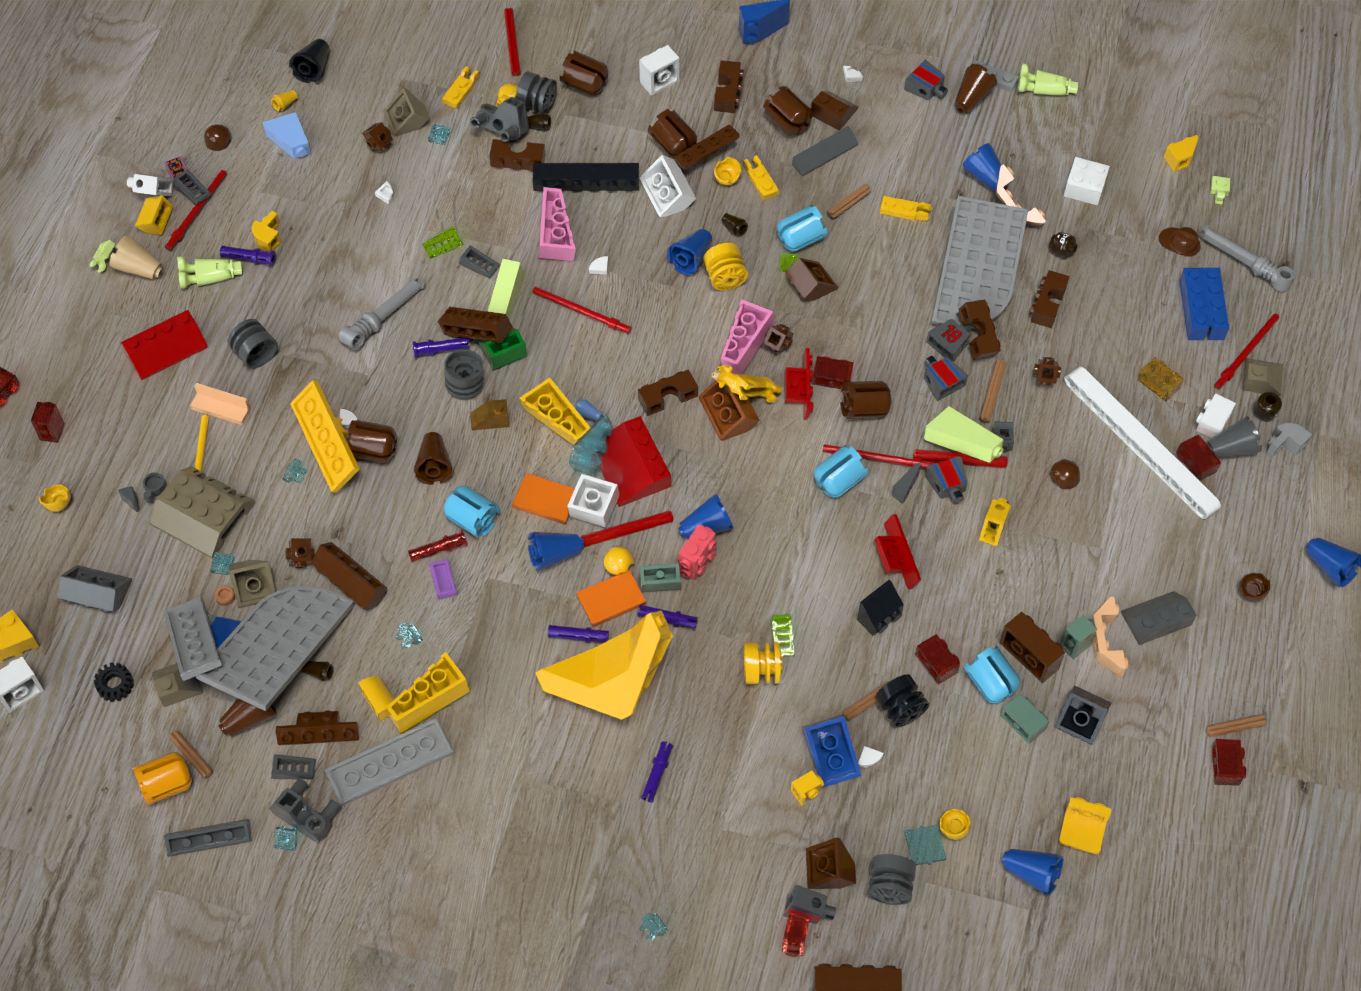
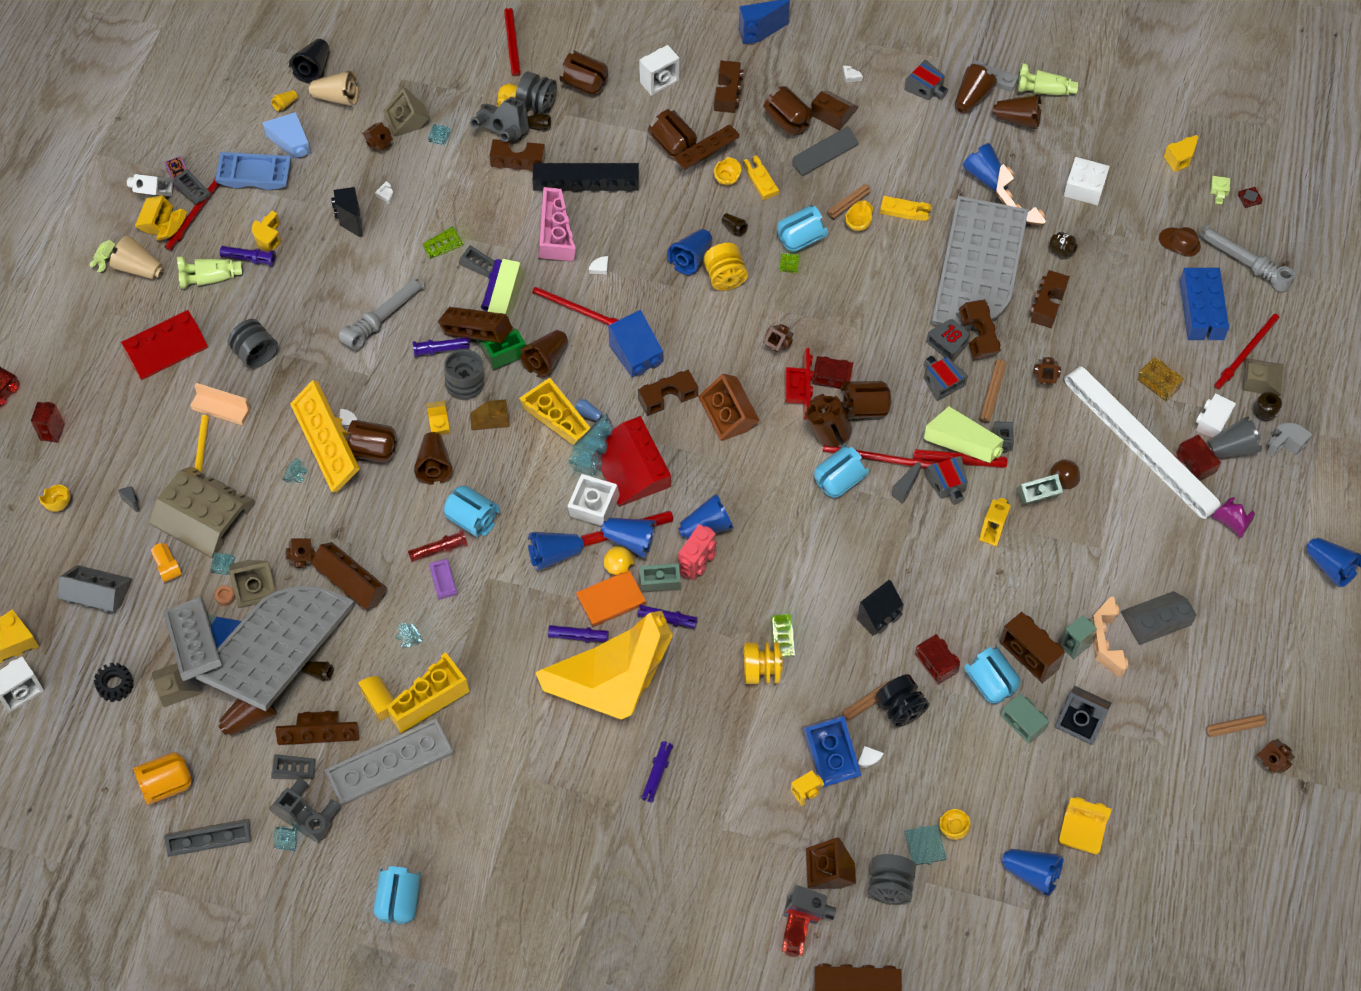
dark grey piece [143,472,165,503] -> none
medium nougat axle [169,730,213,778] -> none
reddish brown hair [204,124,231,151] -> none
yellow hinge [442,66,480,109] -> none
orange tile [512,473,575,525] -> none
white slope [639,155,696,218] -> none
clear light blue tile [639,913,669,940] -> none
yellow animal [712,365,782,403] -> none
bright pink wedge [721,299,775,374] -> none
reddish brown slope [786,258,838,301] -> none
red bracket [874,514,921,589] -> none
clear red brick [1212,739,1246,786] -> none
reddish brown hair [1239,573,1270,602] -> none
none -> light orange piece [151,543,182,583]
none -> yellow slope [156,208,187,241]
none -> medium blue slope [215,152,291,190]
none -> tan cone [309,71,359,106]
none -> black slope [331,187,363,237]
none -> medium azure cylinder [373,866,421,924]
none -> yellow slope [426,400,450,435]
none -> dark purple pin [481,259,502,311]
none -> reddish brown cone [520,330,568,377]
none -> blue cone [601,518,657,558]
none -> blue slope [608,310,663,378]
none -> reddish brown cylinder [805,394,852,447]
none -> yellow hair [845,200,873,231]
none -> reddish brown cone [993,94,1042,129]
none -> brick [1017,474,1063,506]
none -> magenta hair [1212,497,1255,538]
none -> clear red tile [1238,187,1263,208]
none -> reddish brown brick [1257,739,1295,773]

